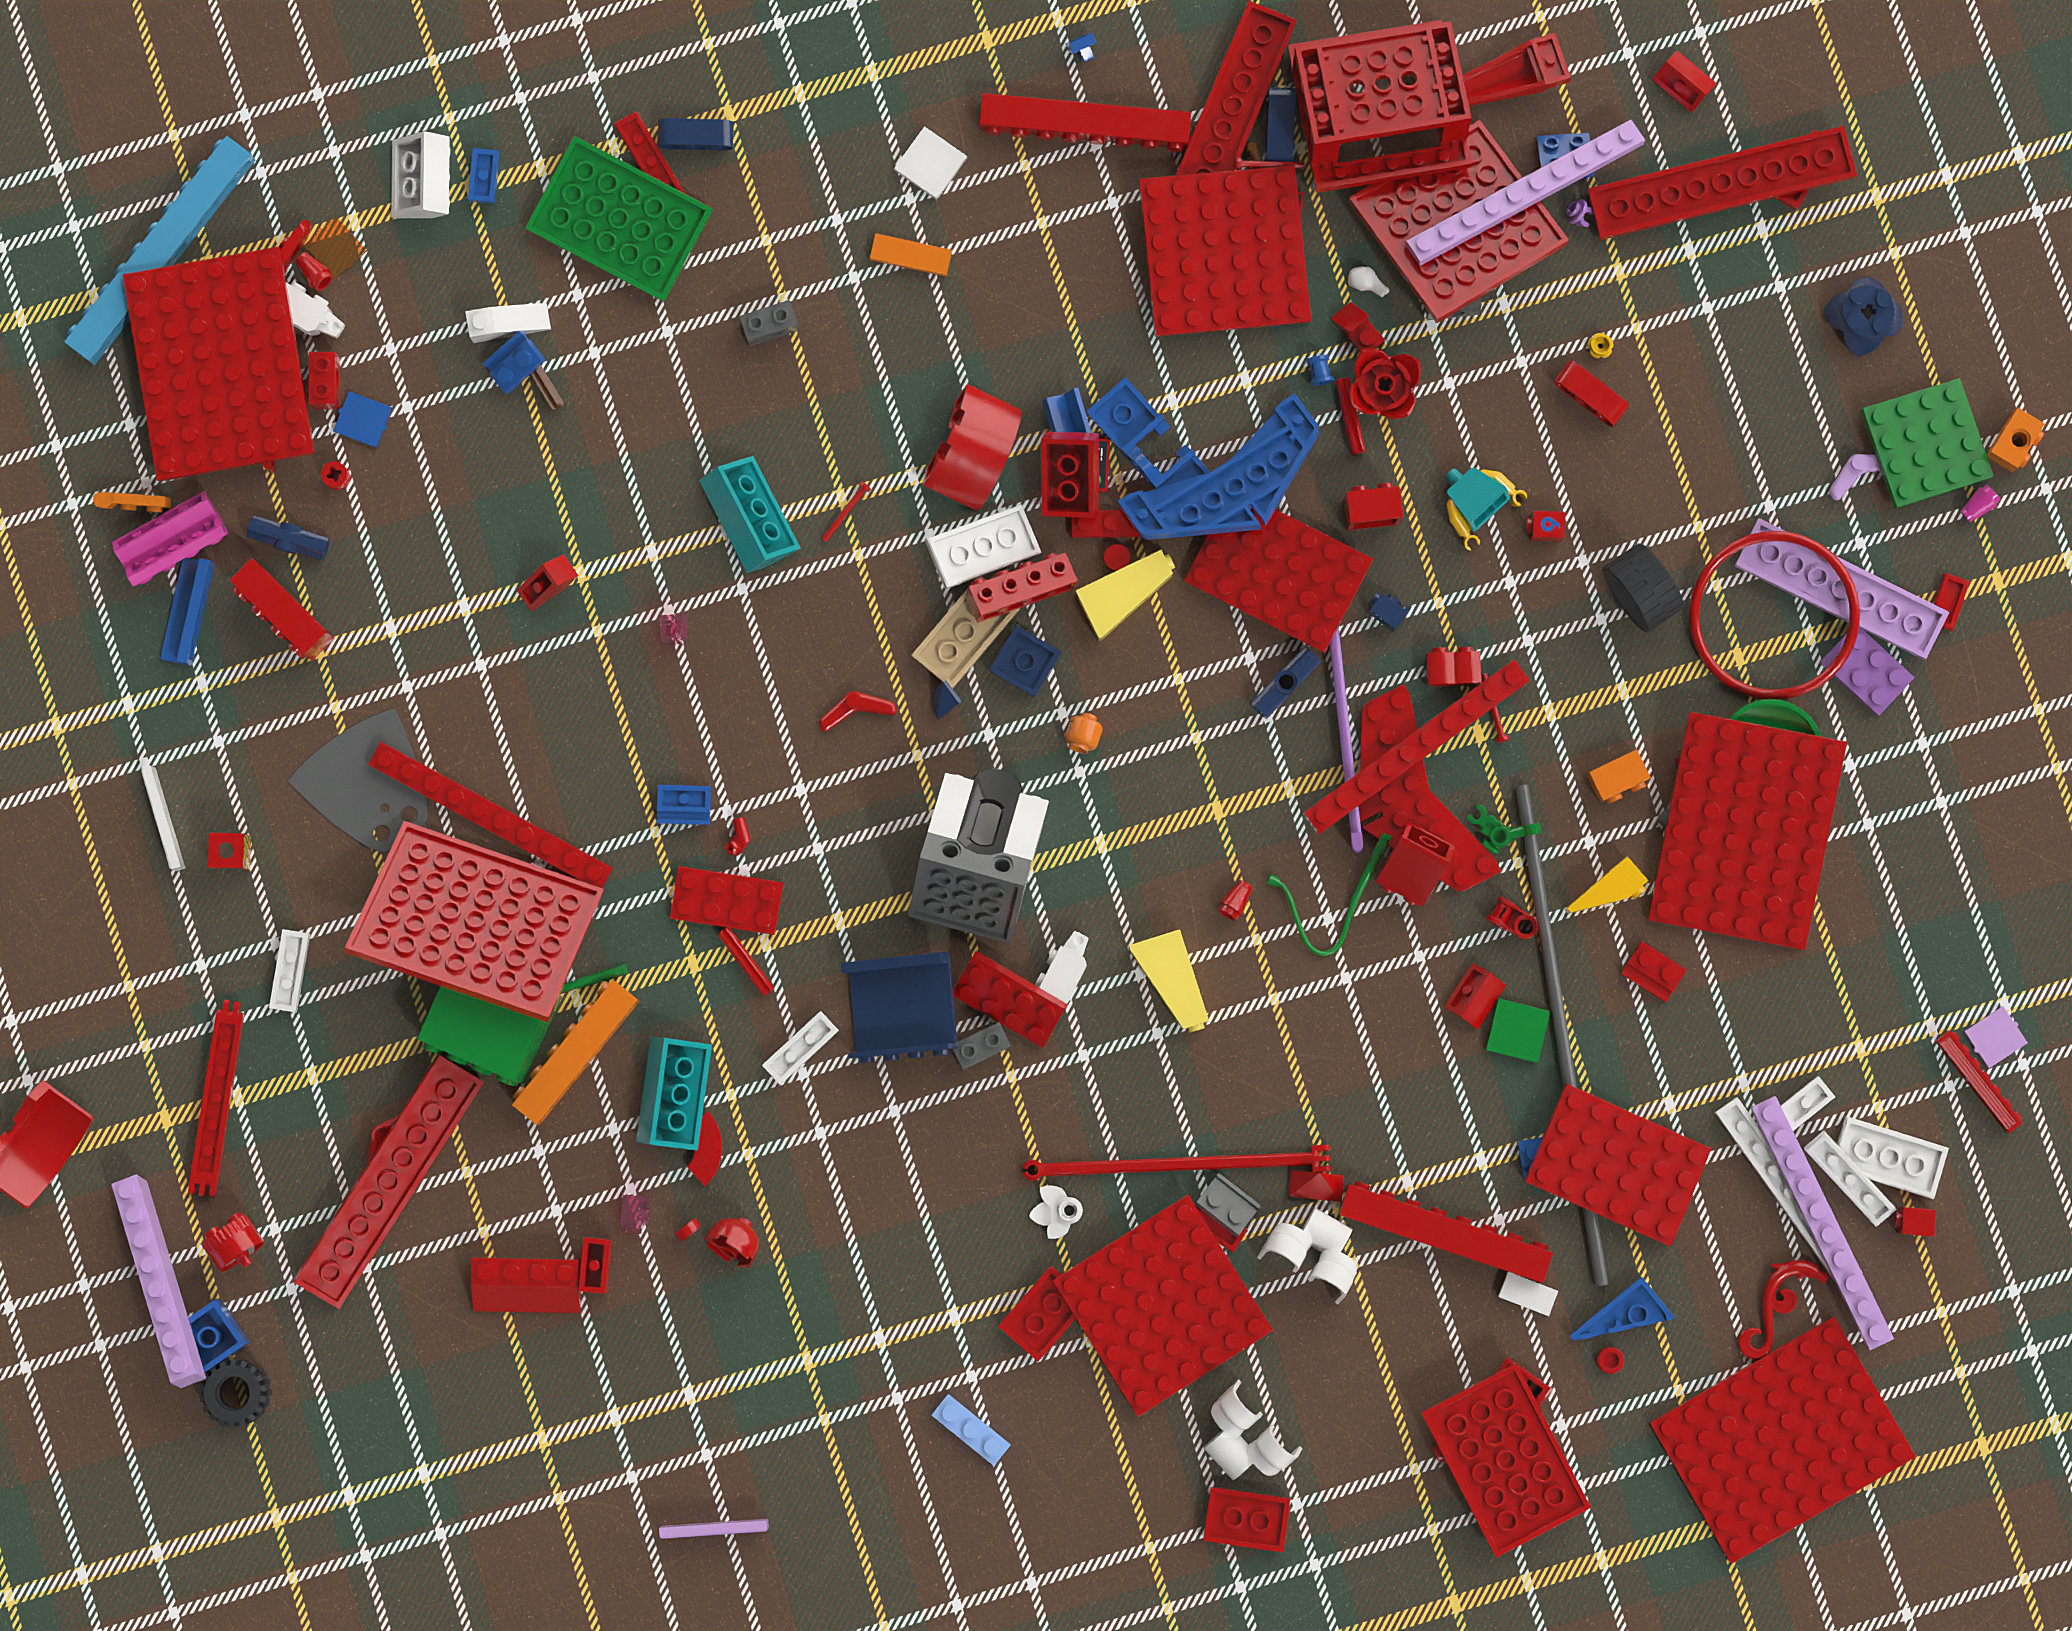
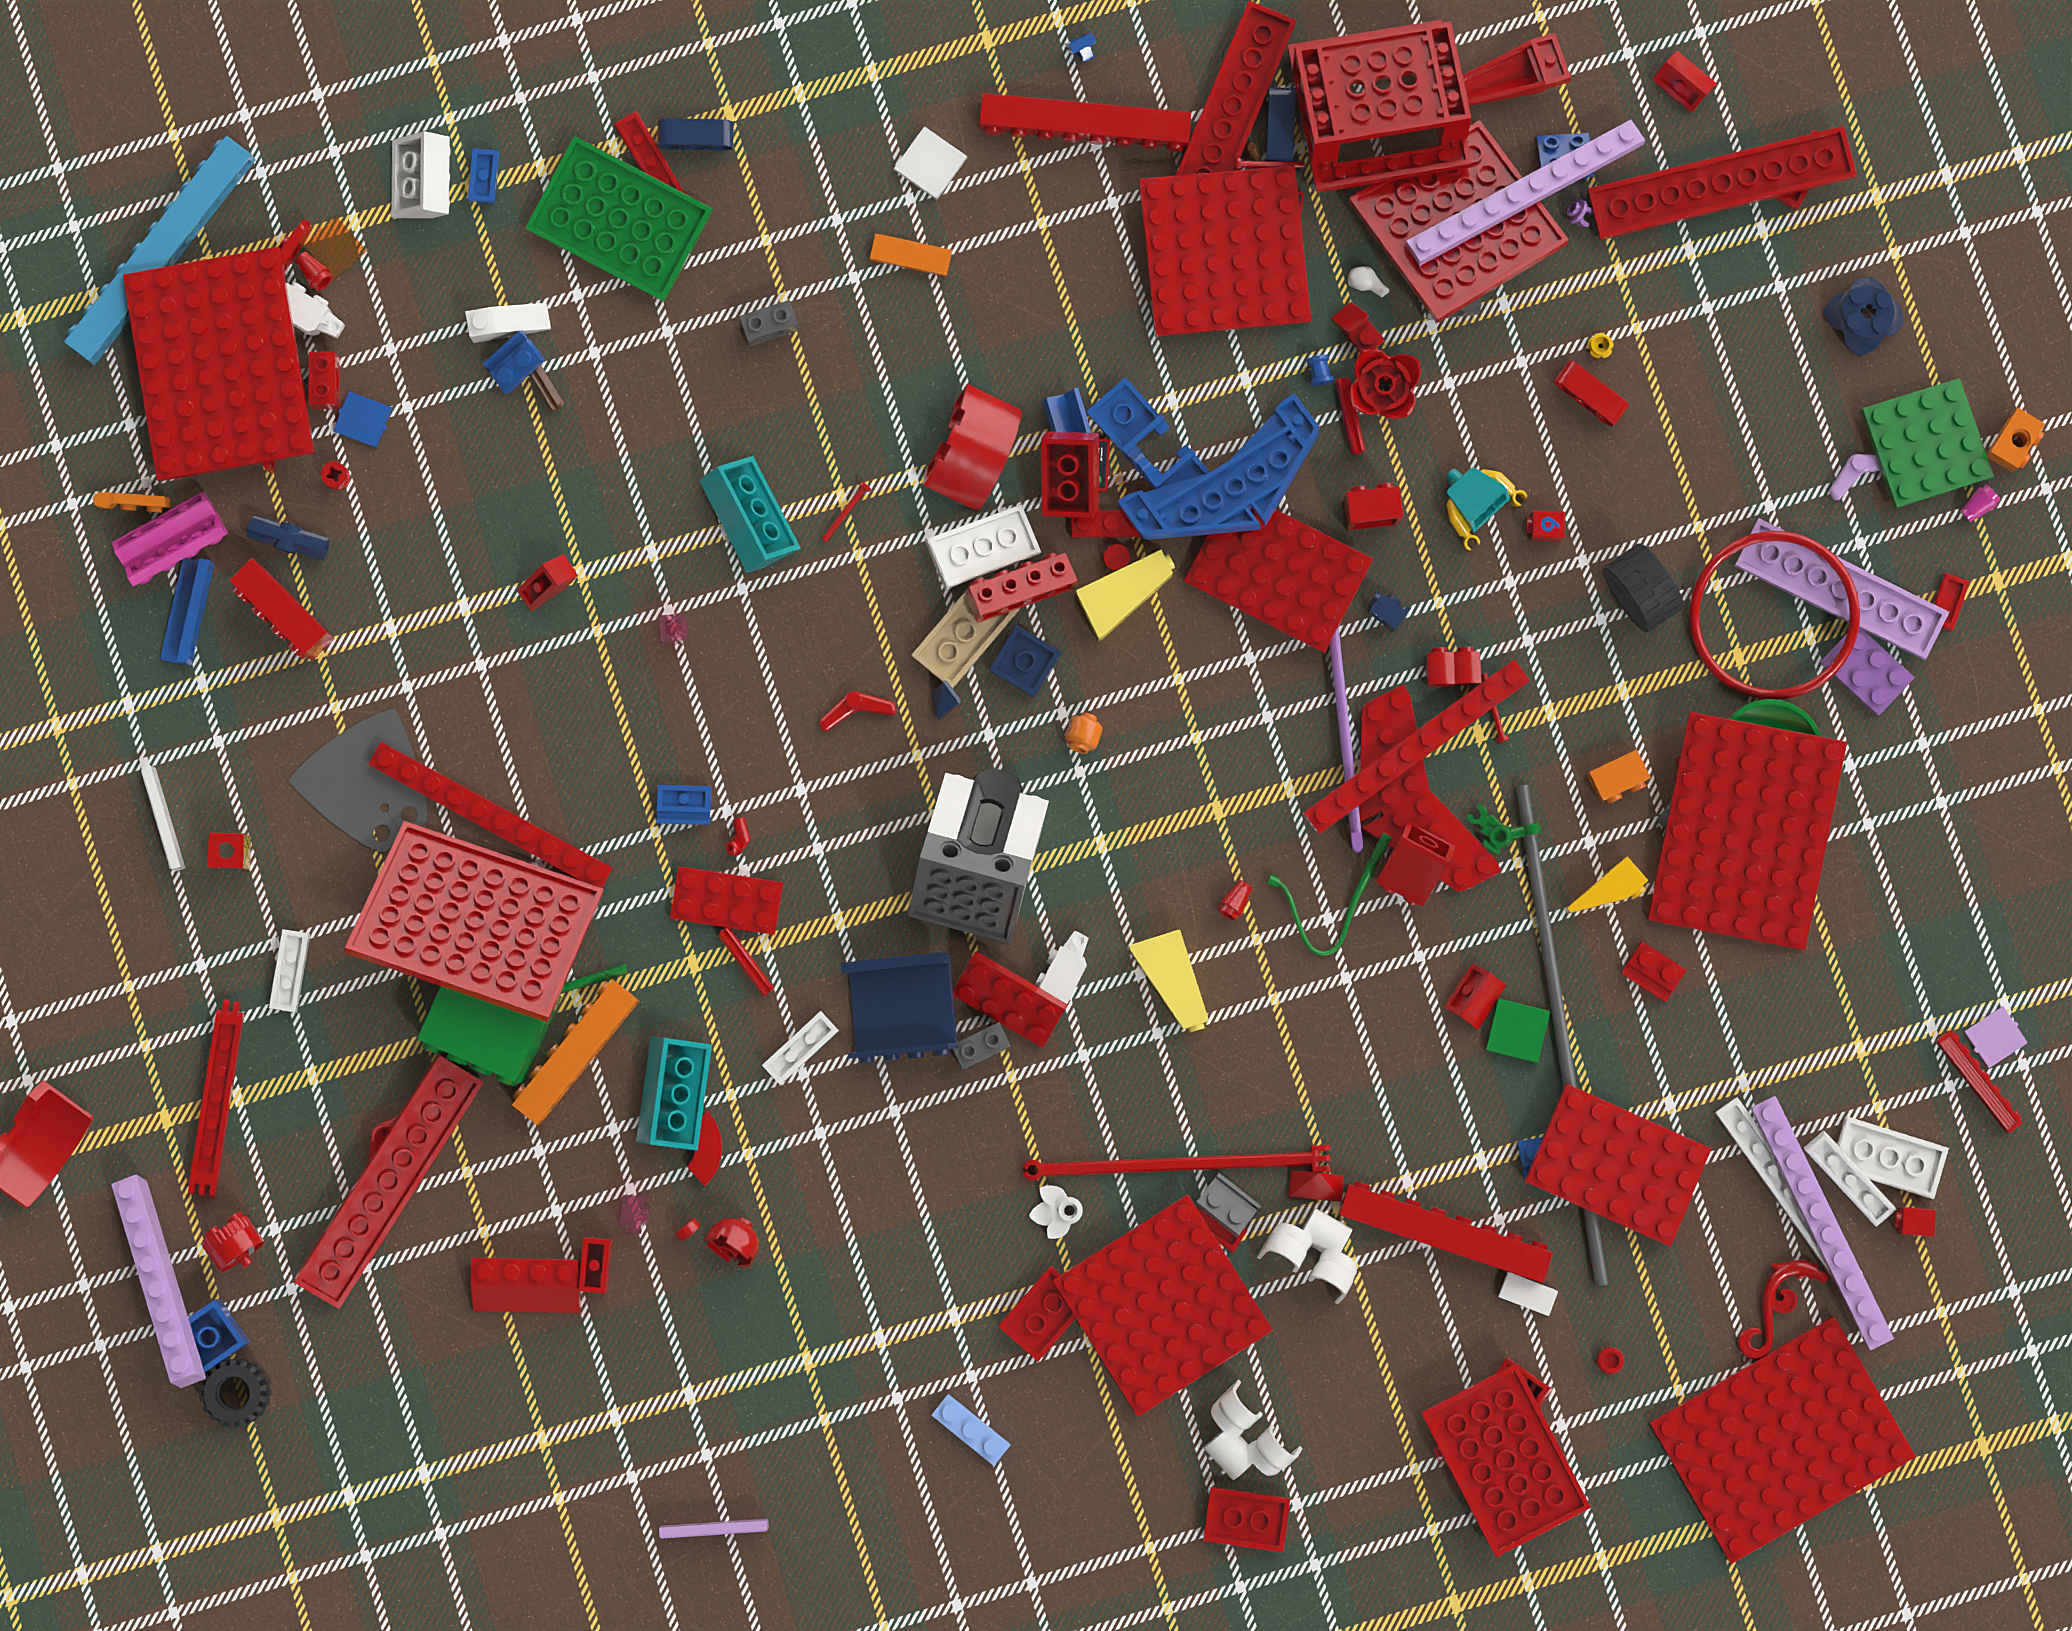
dark blue piece [1250,646,1321,720] -> none
red piece [1485,896,1538,940] -> none
blue wing [1568,1277,1674,1341] -> none
white hinge [1780,1076,1835,1131] -> none

